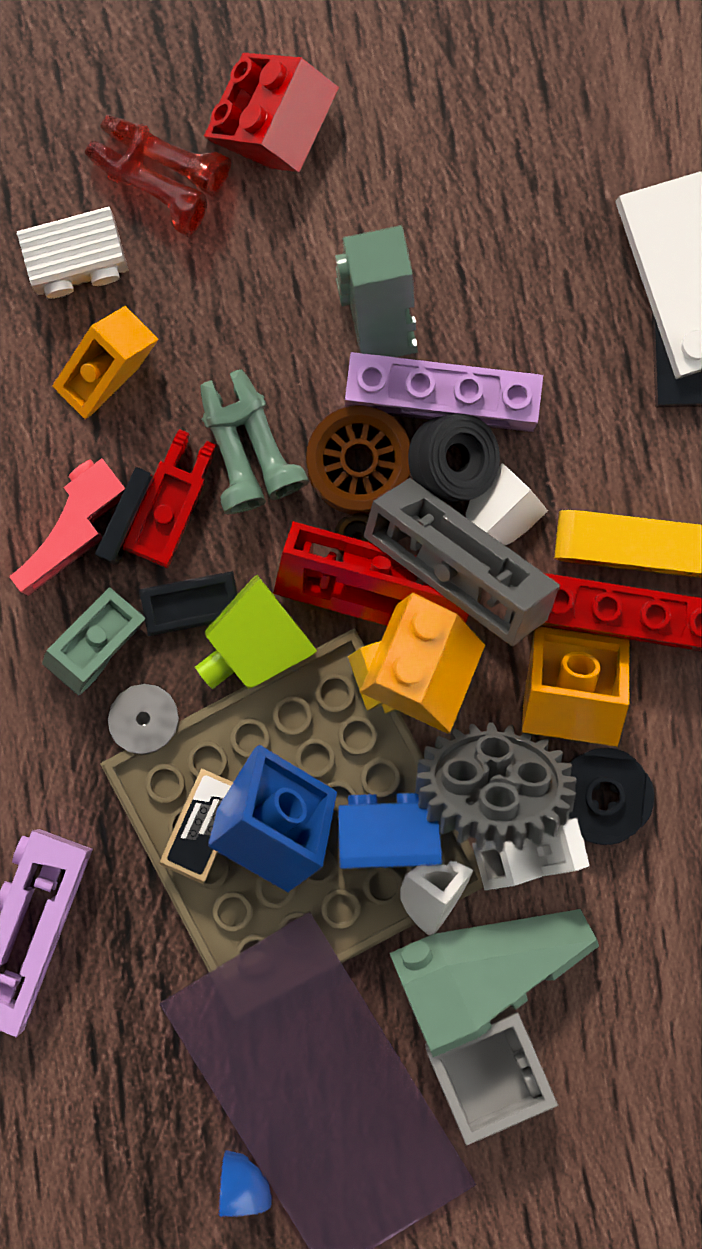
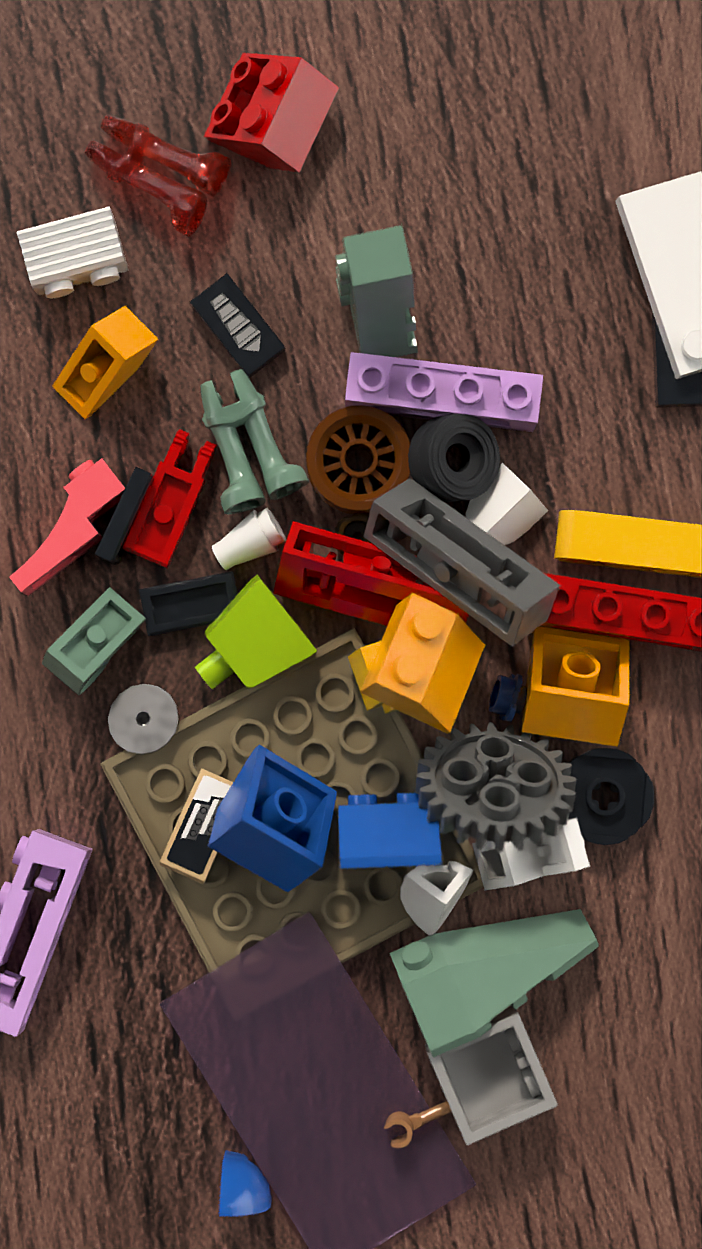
none -> tile [190,273,286,378]
none -> white cone [212,508,286,570]
none -> medium nougat hand [384,1101,452,1148]
none -> dark blue plate [489,674,527,722]

